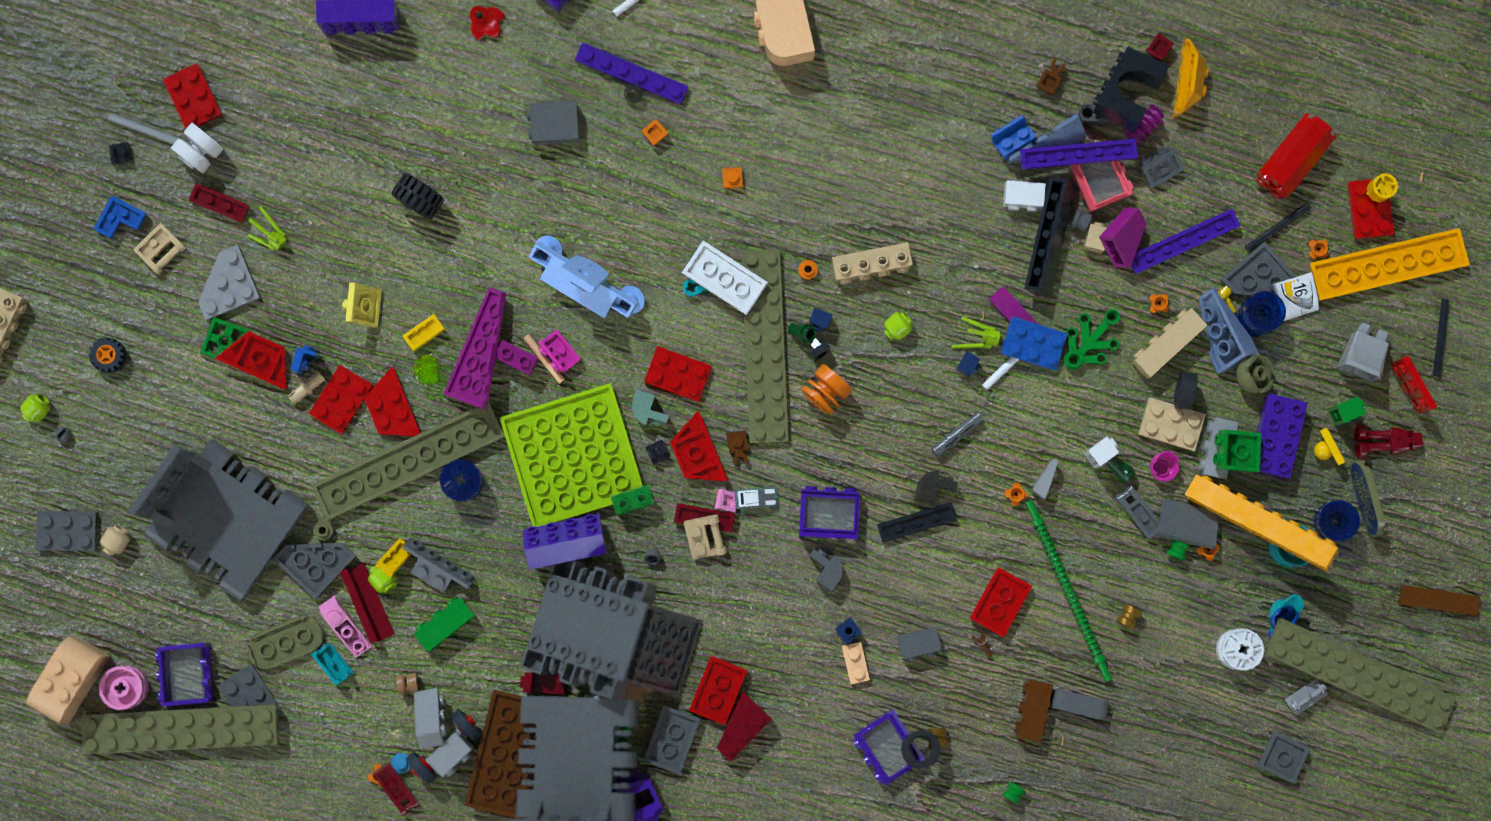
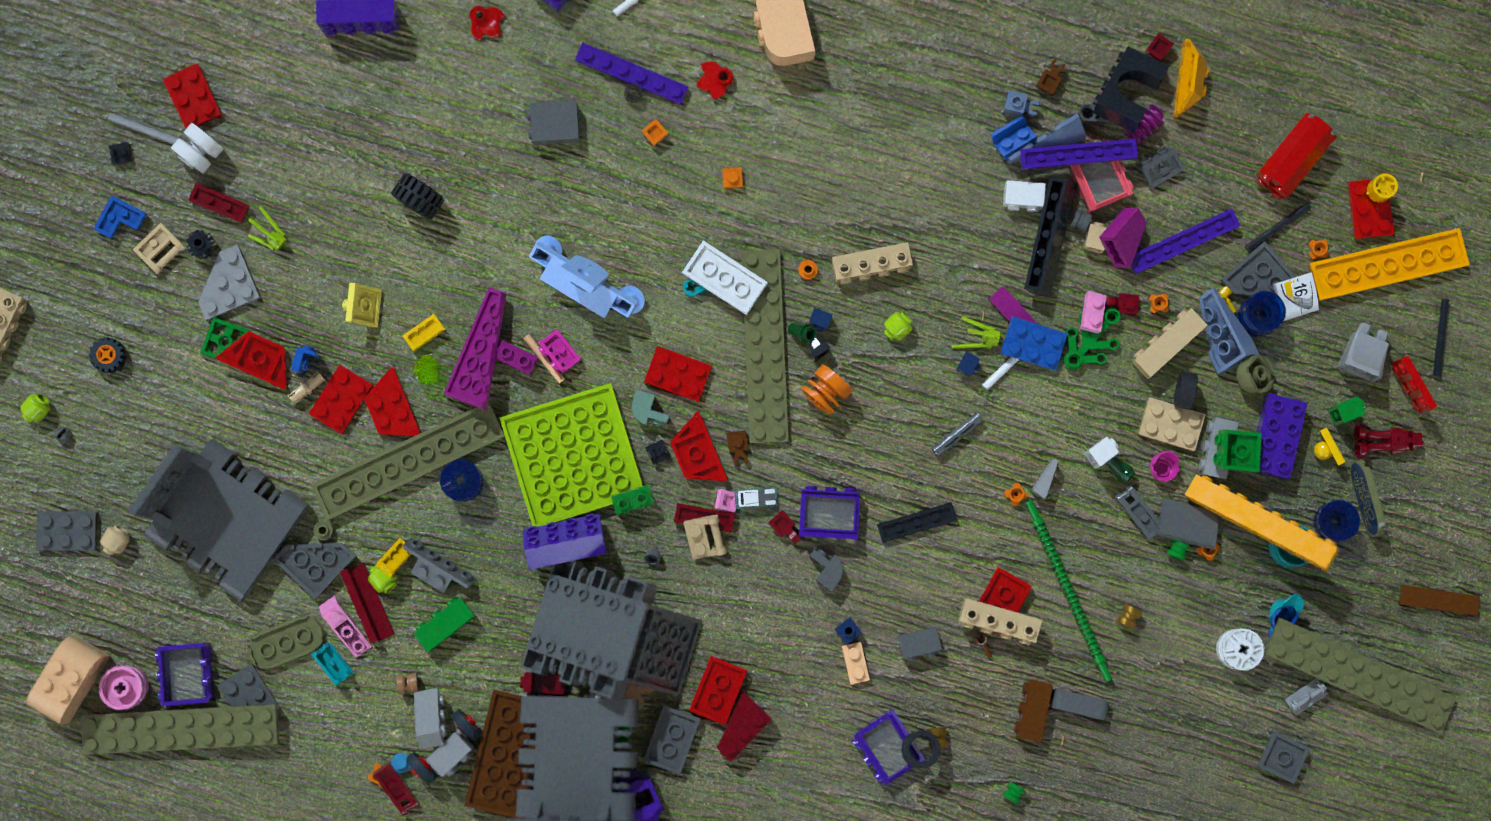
clear smoke brick [914,471,958,503] -> none
none -> black brick [186,230,217,260]
none -> red plate [696,62,734,99]
none -> dark red plate [768,510,800,544]
none -> tan brick [958,598,1042,645]
none -> sand blue brick [1002,90,1039,117]
none -> bright pink plate [1080,291,1106,334]
none -> dark red plate [1105,293,1139,315]

